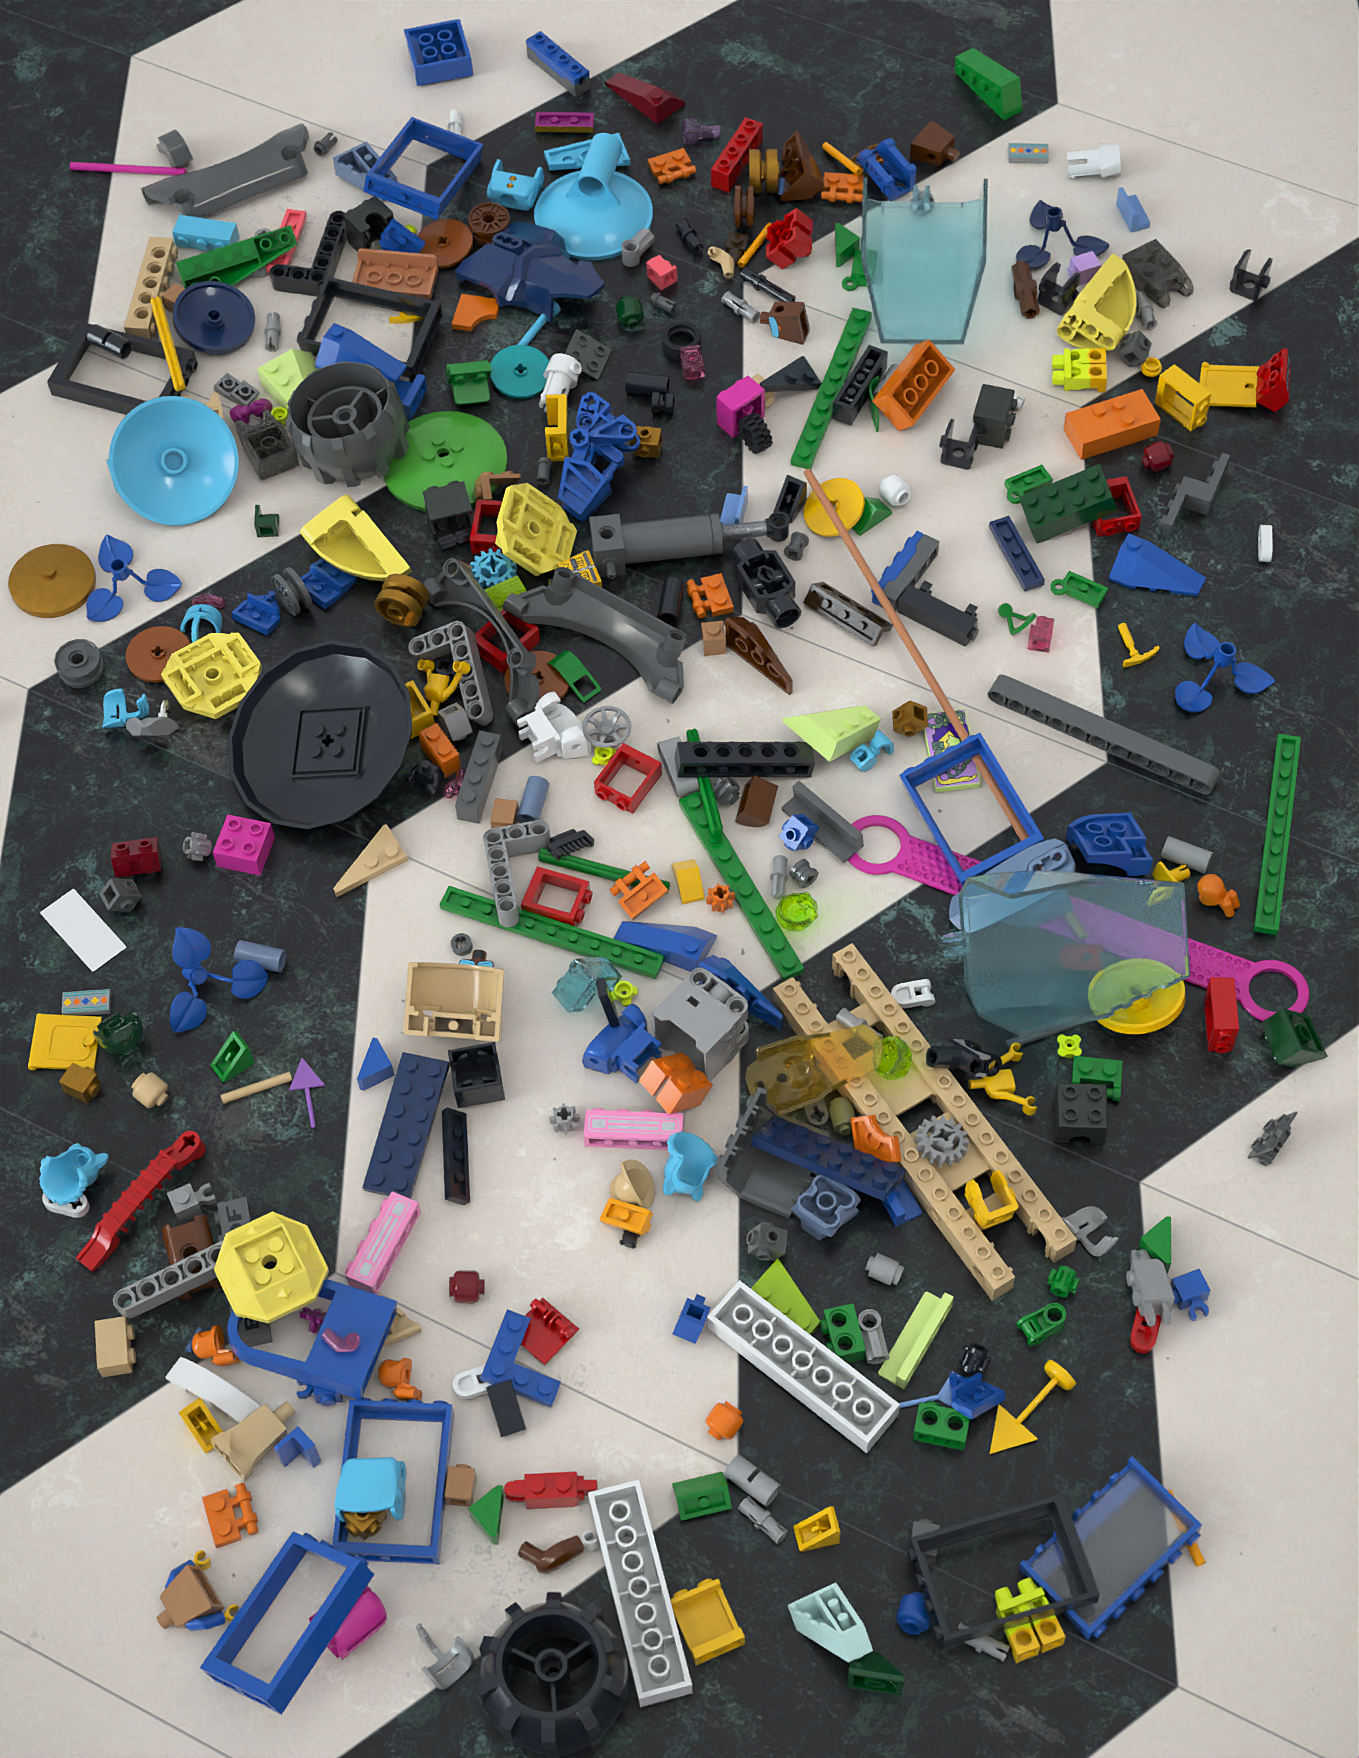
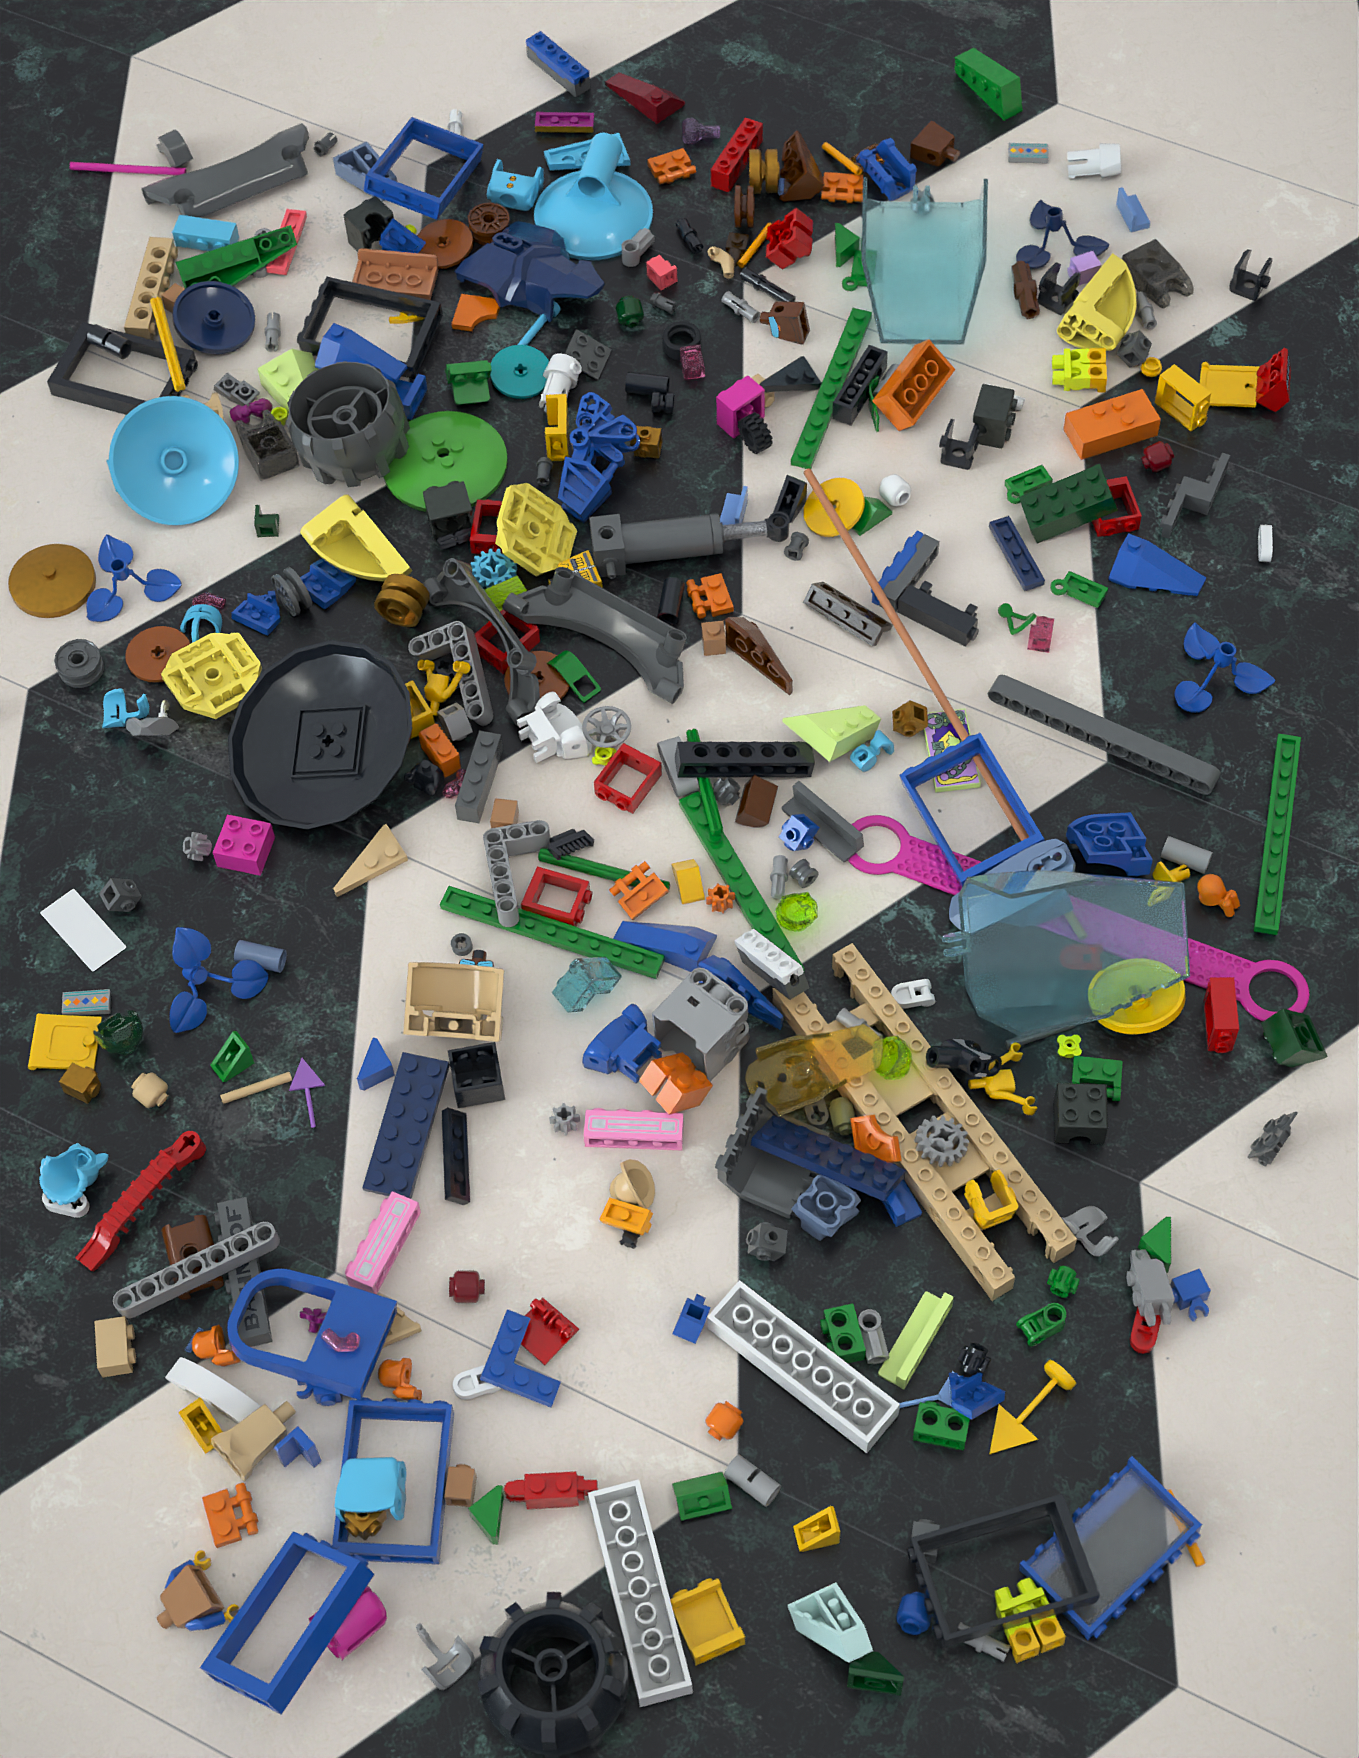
dark red brick [111,837,162,877] -> none
light grey brick [167,1183,217,1225] -> none
light yellow piece [214,1212,329,1323] -> none
black beam [270,211,347,296] -> none
blue slope [404,19,473,86] -> none
medium nougat bracket [474,471,521,500] -> none
black tile [486,1379,526,1437] -> none
sand blue pin [516,776,550,823] -> none
reddish brown arm [518,1530,598,1574] -> none
black tile [596,977,620,1028] -> none
neon yellow plate [611,980,638,1006] -> none
medium azure hair [663,1131,718,1202] -> none
black brick [731,538,801,628] -> none
light grey pin [738,1496,788,1544] -> none
lime wing [751,1259,820,1335] -> none
light grey brick [865,1253,904,1285] -> none
yellow piece [1118,623,1160,668] -> none
none -> white piece [734,929,809,1000]

